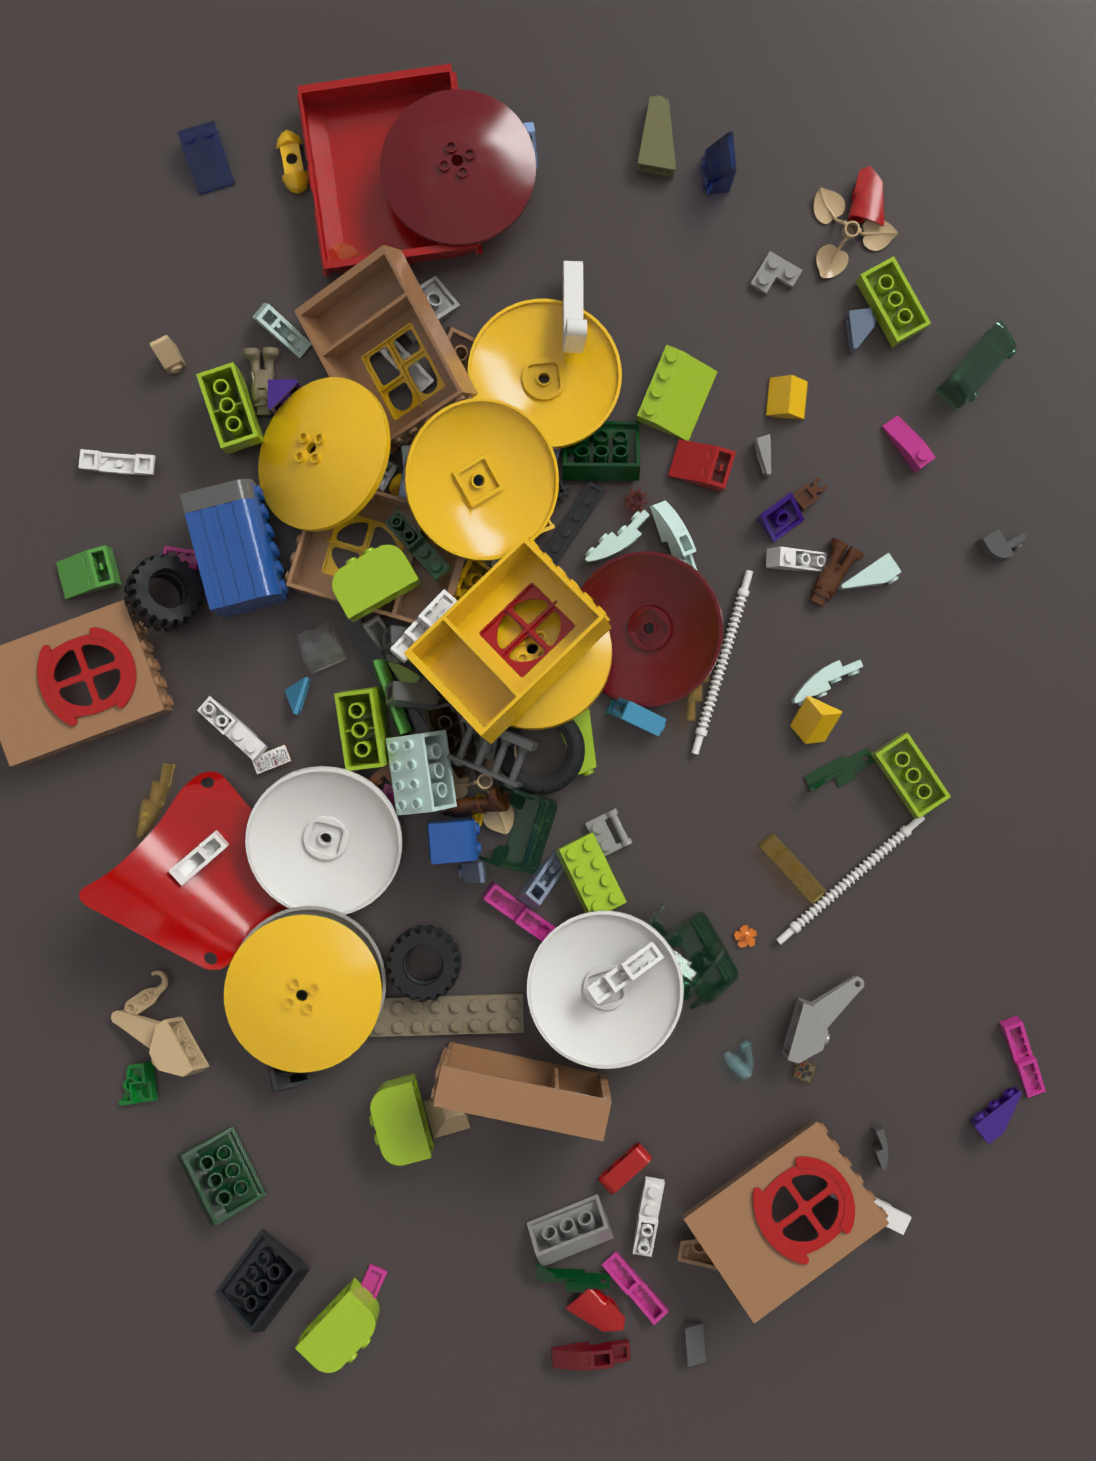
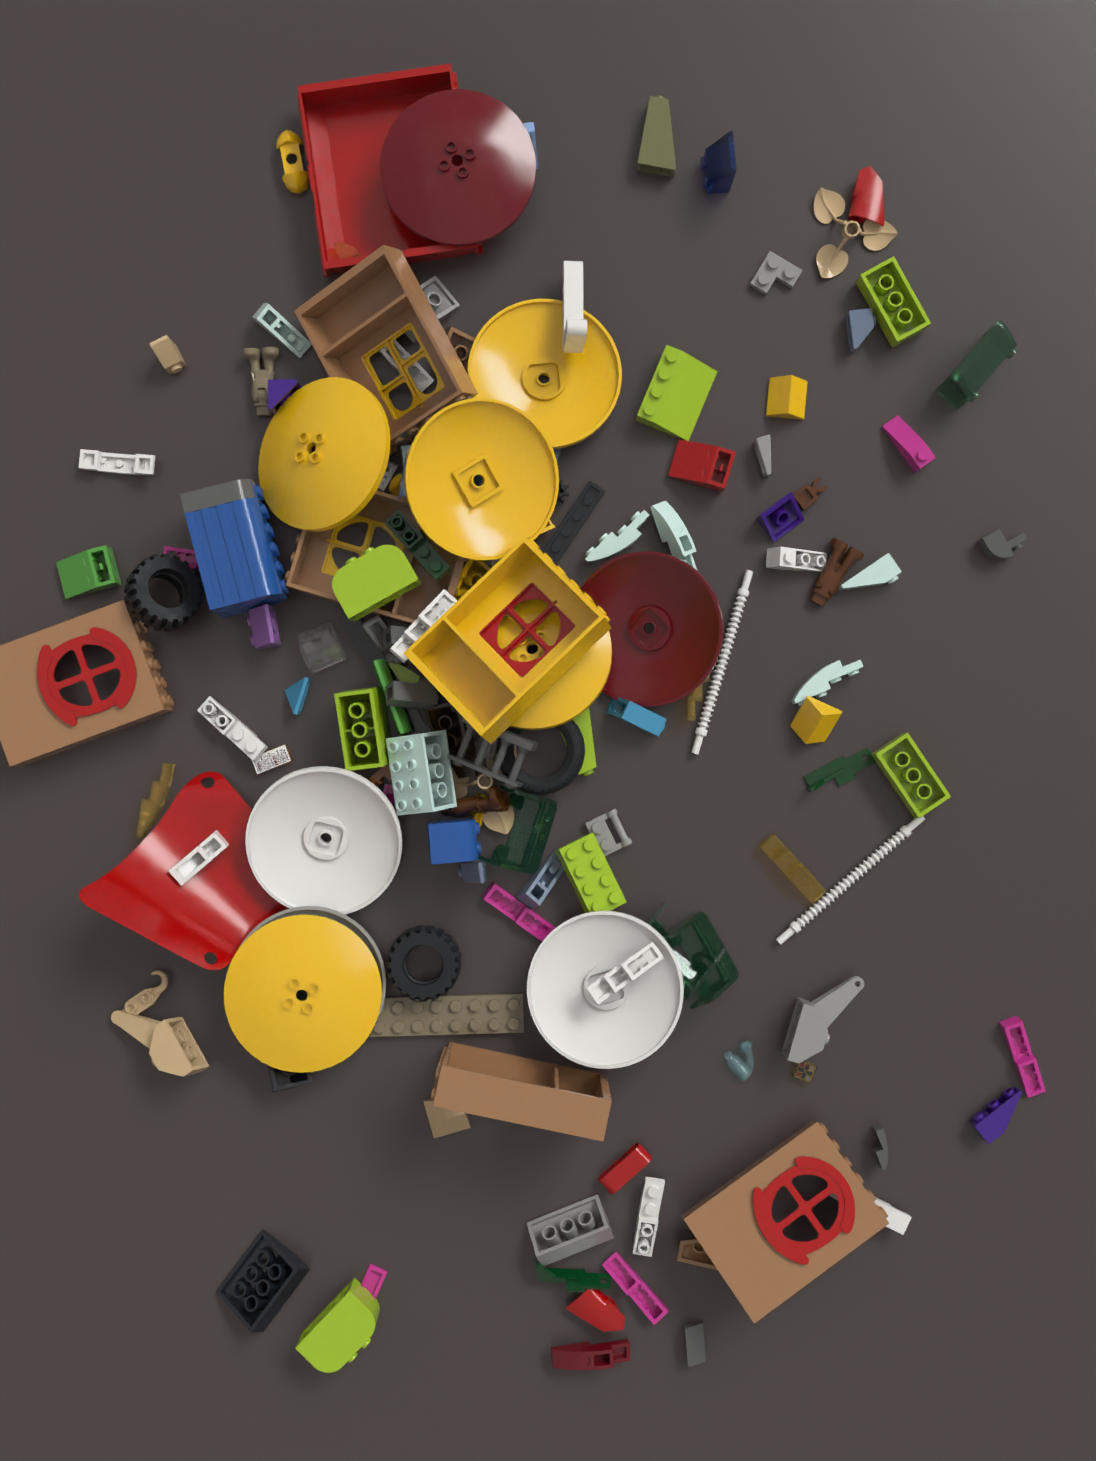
green slope [119,1061,158,1106] -> none
dark green slope [176,1126,266,1226] -> none
clear blue slope [178,121,236,195] -> none
lime brick [196,362,264,454] -> none
lime brick [369,1073,434,1166] -> none
dark green slope [563,421,640,481] -> none
clear red gear [625,488,648,512] -> none
orange plant [734,925,757,948] -> none
none -> medium lavender slope [247,604,281,649]

